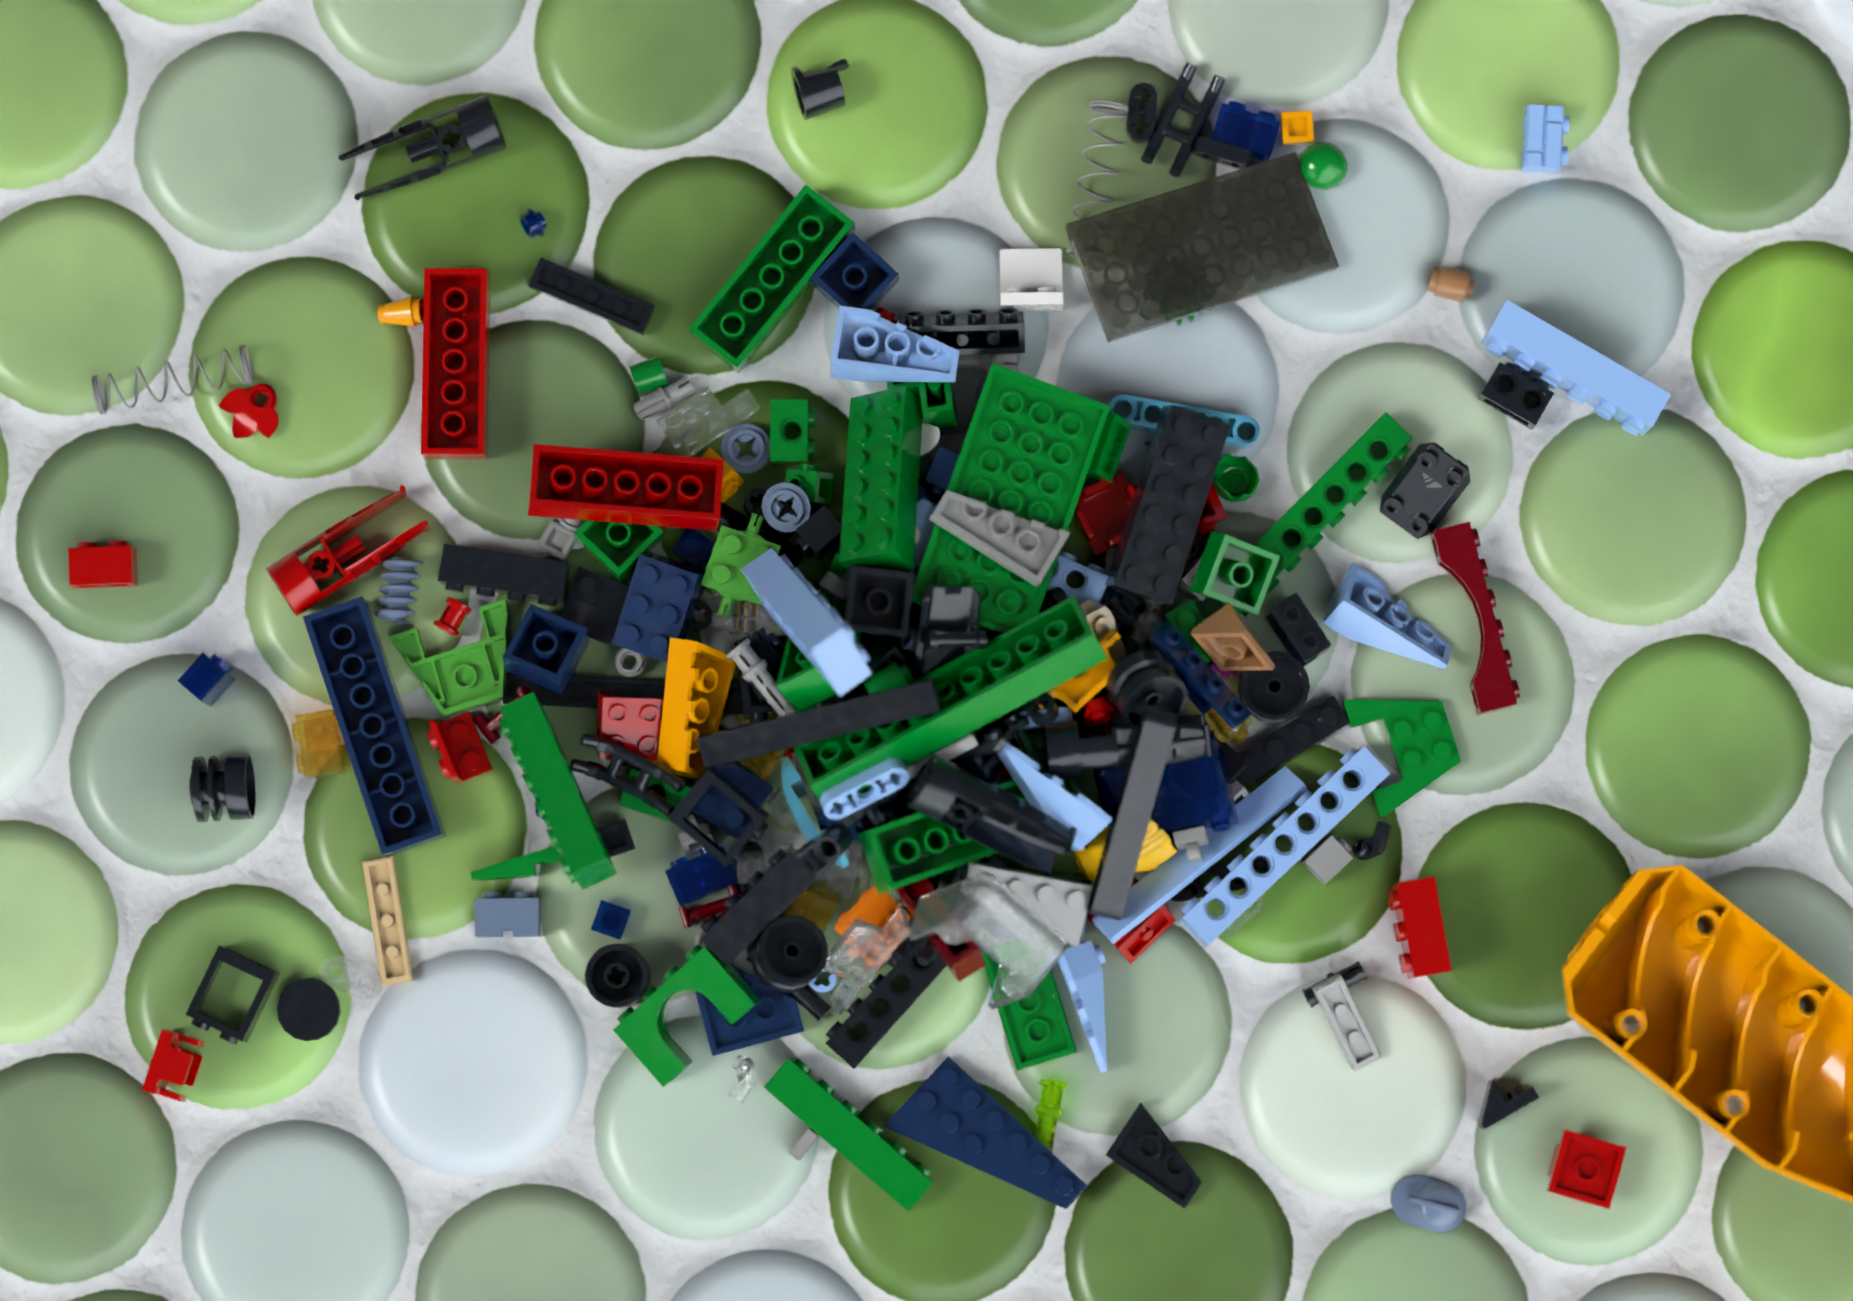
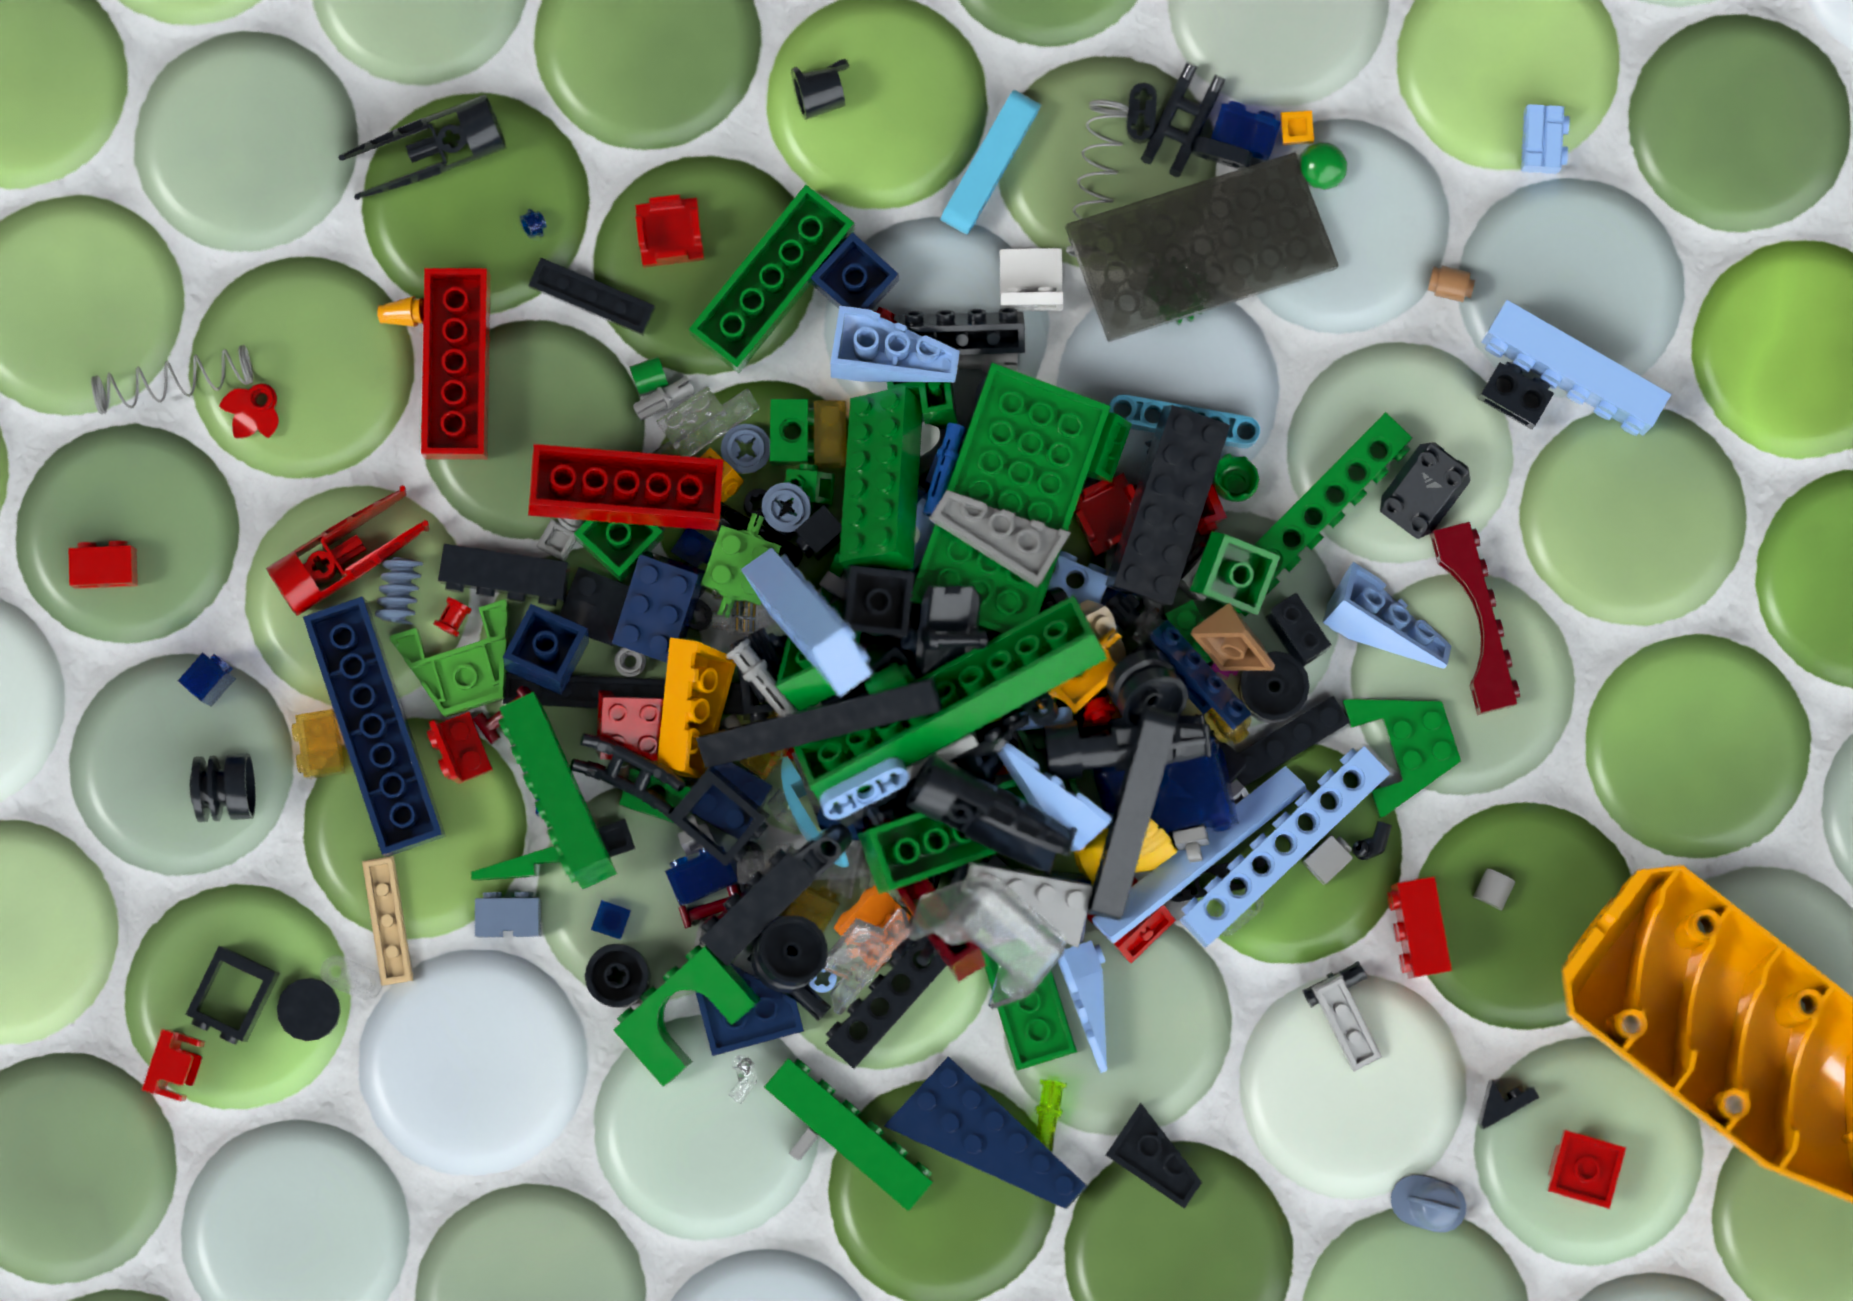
none -> red panel [635,194,705,268]
none -> clear yellow brick [814,400,847,468]
none -> blue pin [922,423,967,517]
none -> medium azure beam [940,90,1041,235]
none -> light grey brick [1473,868,1515,911]

